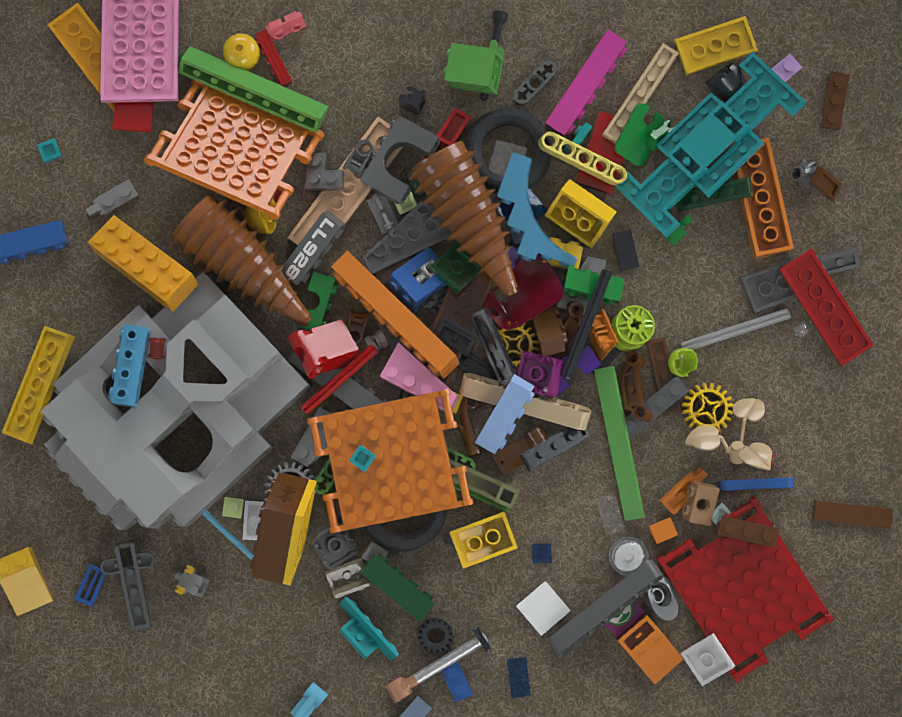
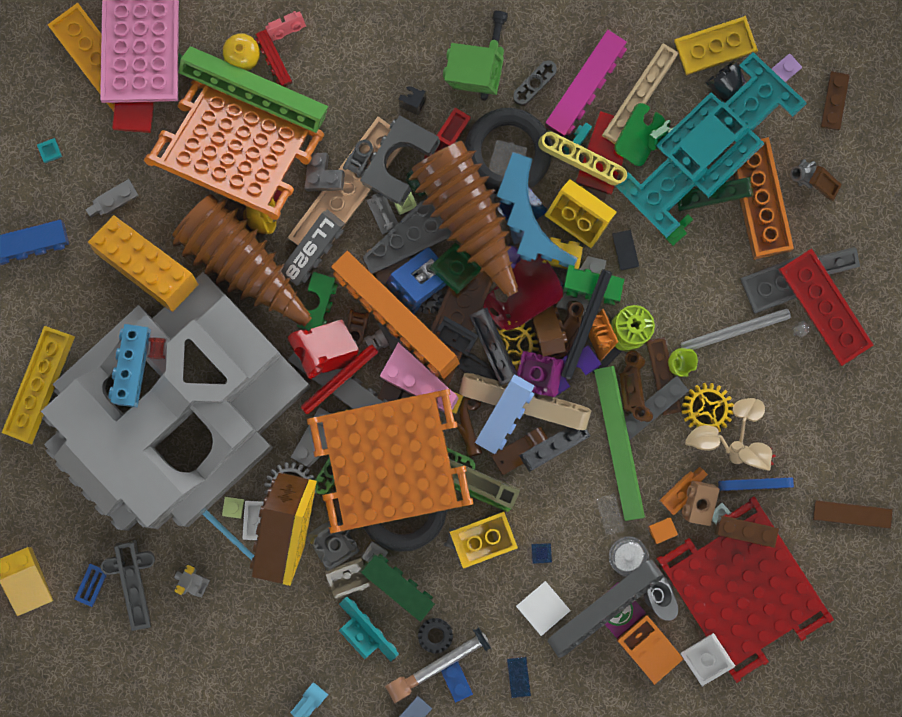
teal plate [349,445,377,472] -> none

